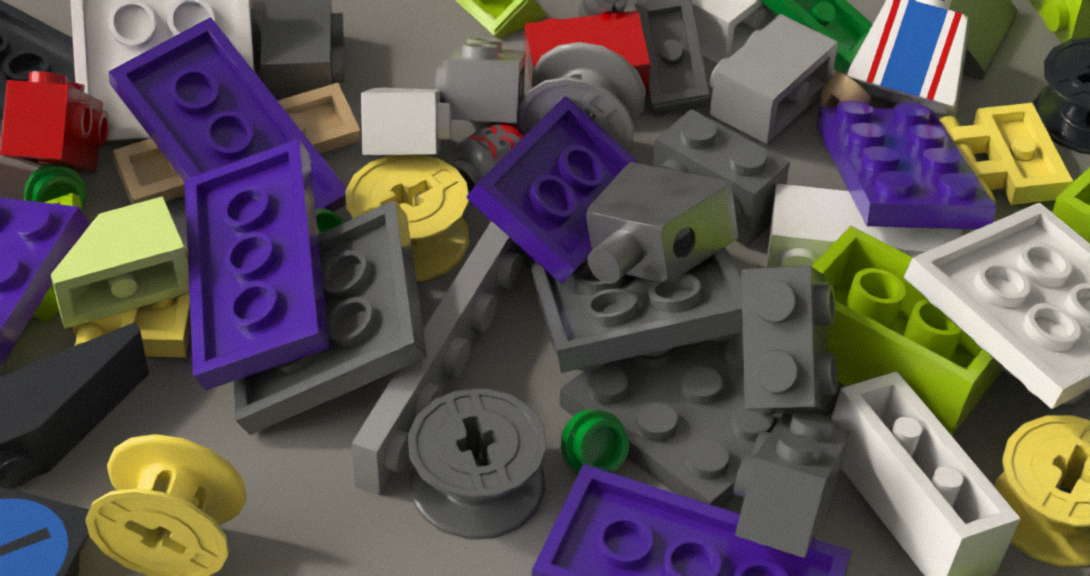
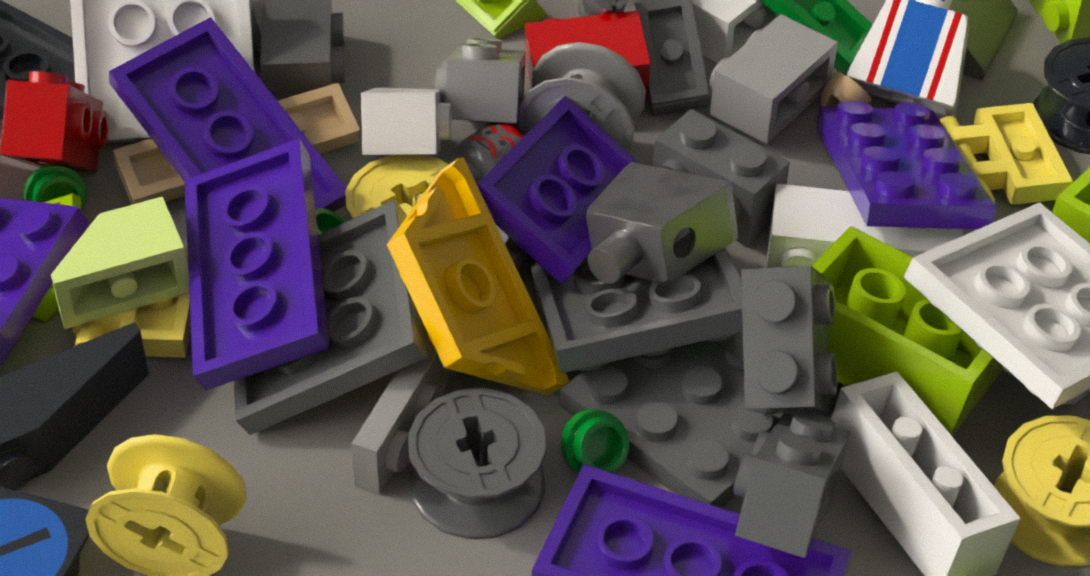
none -> yellow wing [387,157,570,395]

